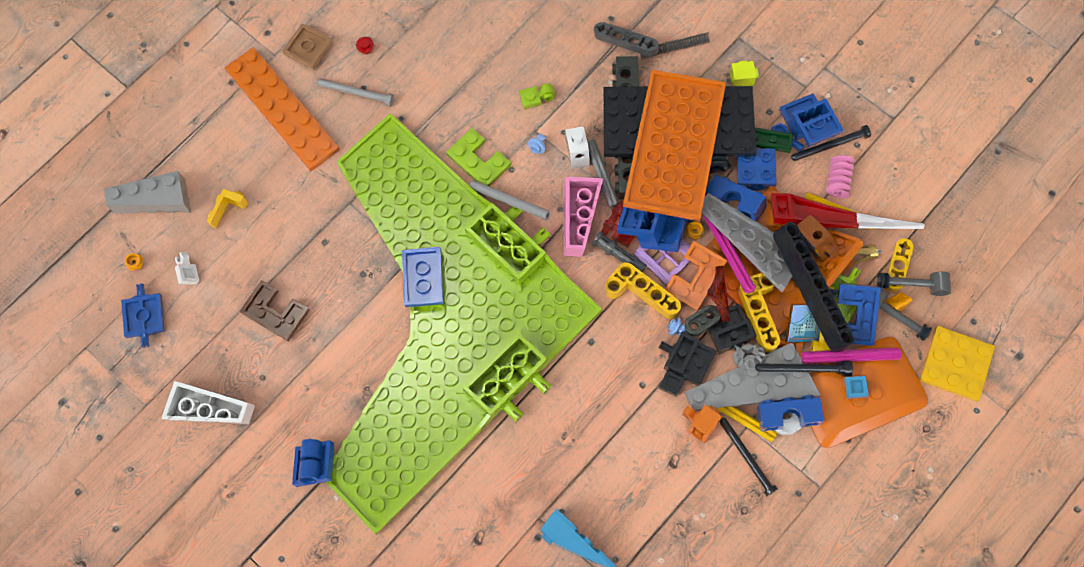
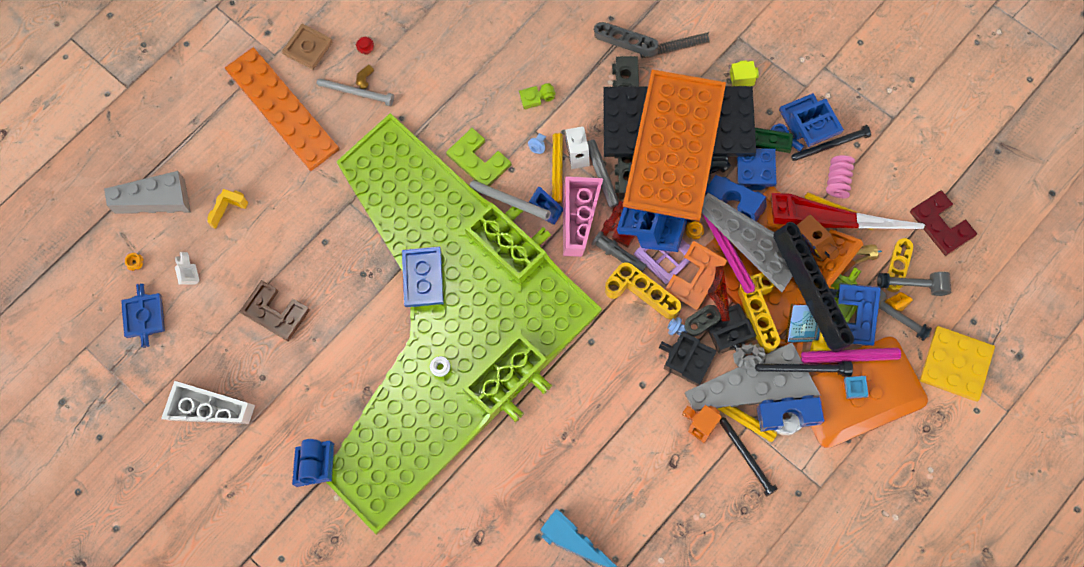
black plate [659,370,685,397] -> none
none -> pearl gold arm [356,64,374,89]
none -> white plate [430,357,450,377]
none -> blue slope [529,187,563,225]
none -> yellow axle [552,133,563,203]
none -> dark red plate [910,190,978,257]

